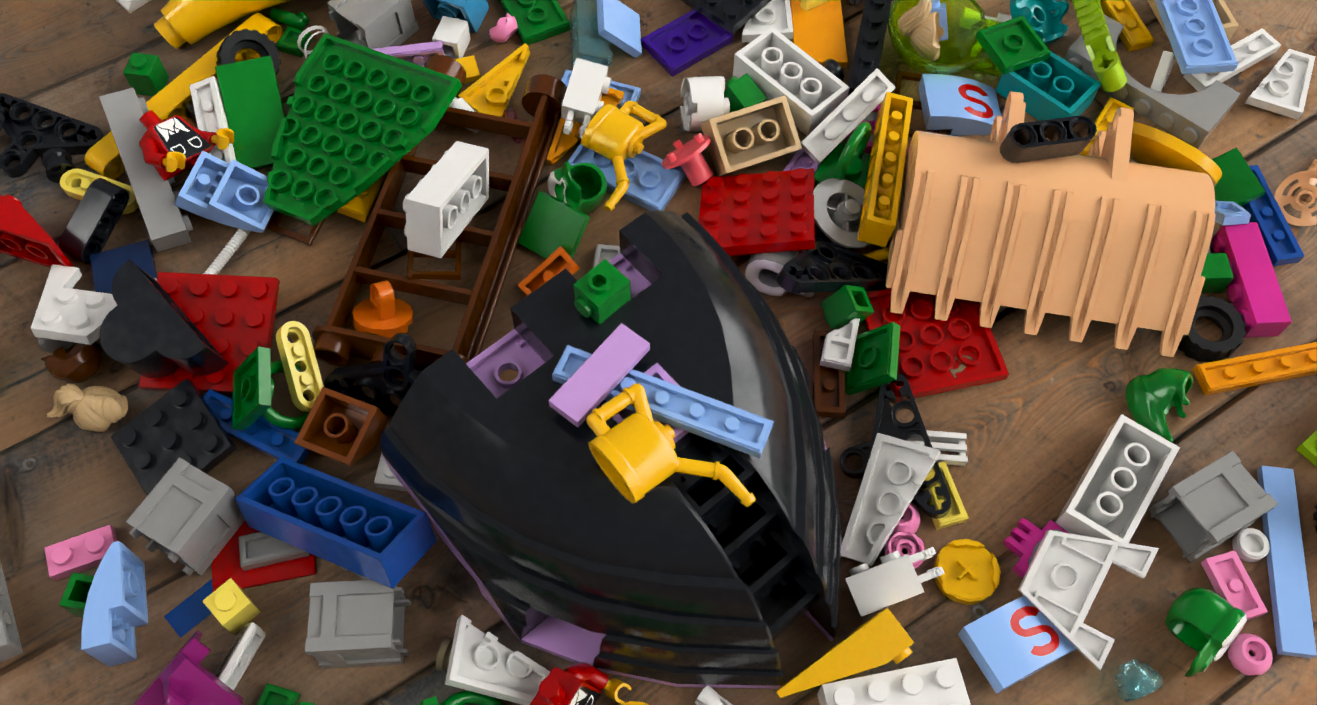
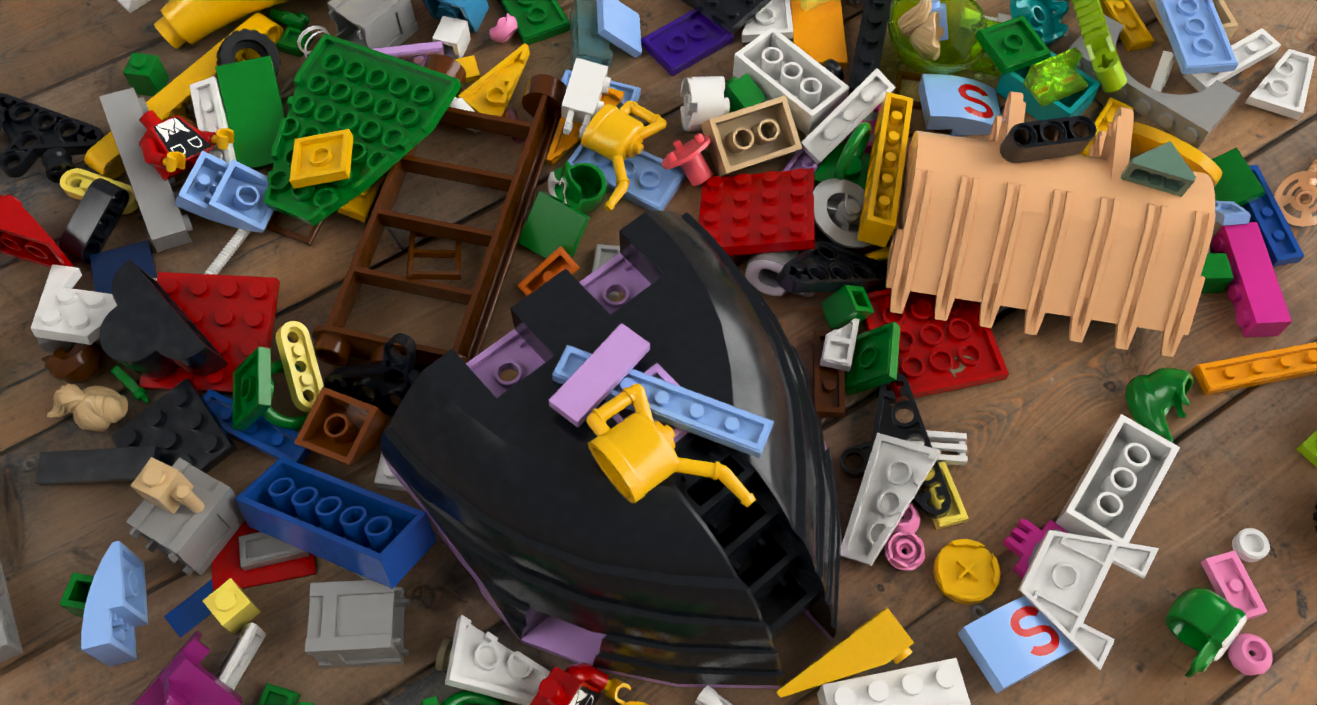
bright pink plate [44,525,118,581] -> none
orange tile [352,280,413,338] -> none
white brick [403,141,489,258] -> none
green brick [573,259,631,325] -> none
white hinge [845,547,945,617] -> none
clear light blue cone [1115,659,1163,703] -> none
light grey container [1149,451,1278,563] -> none
black tyre [1178,296,1246,363] -> none
light blue tile [1257,465,1317,659] -> none
none -> black tile [35,446,162,486]
none -> green piece [110,365,151,404]
none -> tan brick [130,457,204,515]
none -> yellow plate [289,129,353,189]
none -> clear neon green panel [1023,47,1088,107]
none -> sand green slope [1120,141,1196,197]

